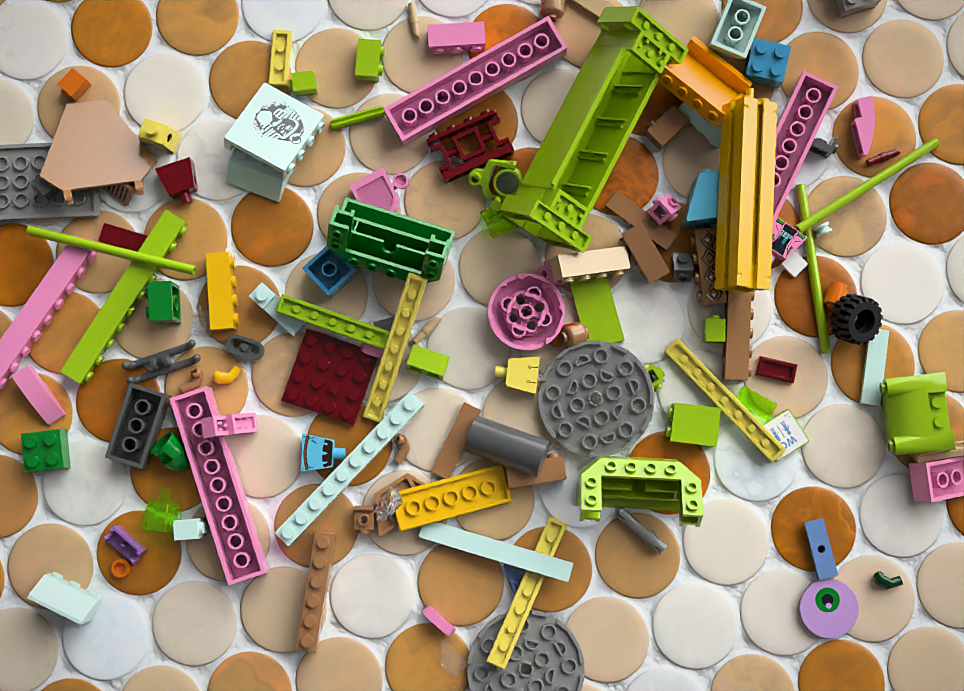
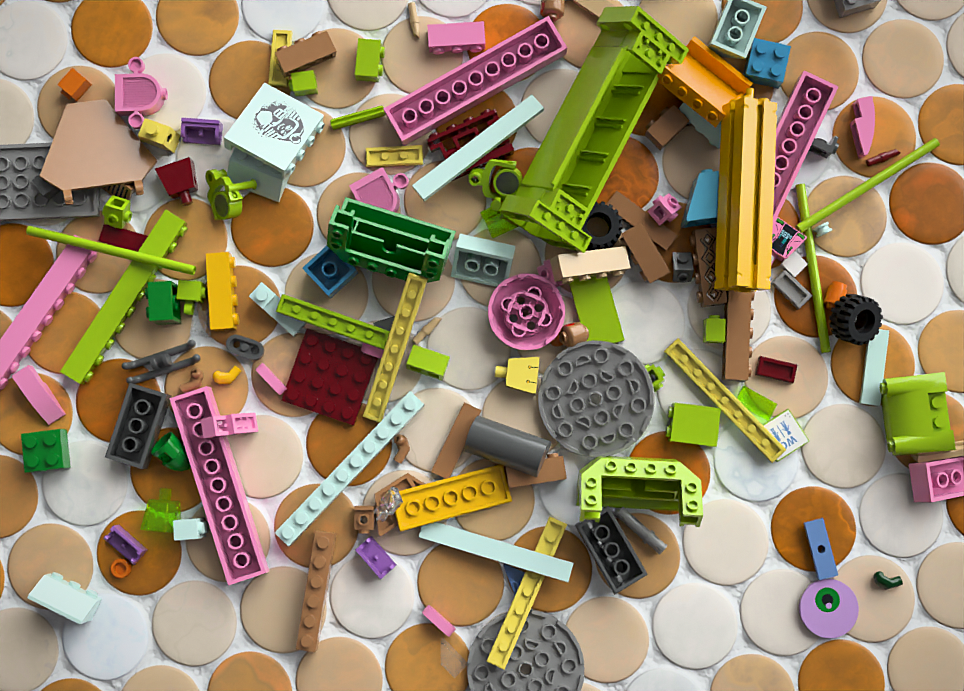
medium azure torso [301,434,346,471] -> none
none -> lime brick [102,195,132,229]
none -> bright pink piece [115,57,168,129]
none -> lime brick [177,280,208,315]
none -> medium lavender hinge [181,118,223,145]
none -> lime piece [205,169,257,220]
none -> bright pink beam [255,363,287,395]
none -> medium nougat brick [275,31,337,78]
none -> medium lavender hinge [355,536,397,579]
none -> light yellow tile [366,145,423,168]
none -> light aqua tile [412,95,544,202]
none -> light aqua slope [451,234,516,287]
none -> dark grey brick [575,506,648,595]
none -> black tyre [581,201,623,251]
none -> light grey tile [771,269,812,310]

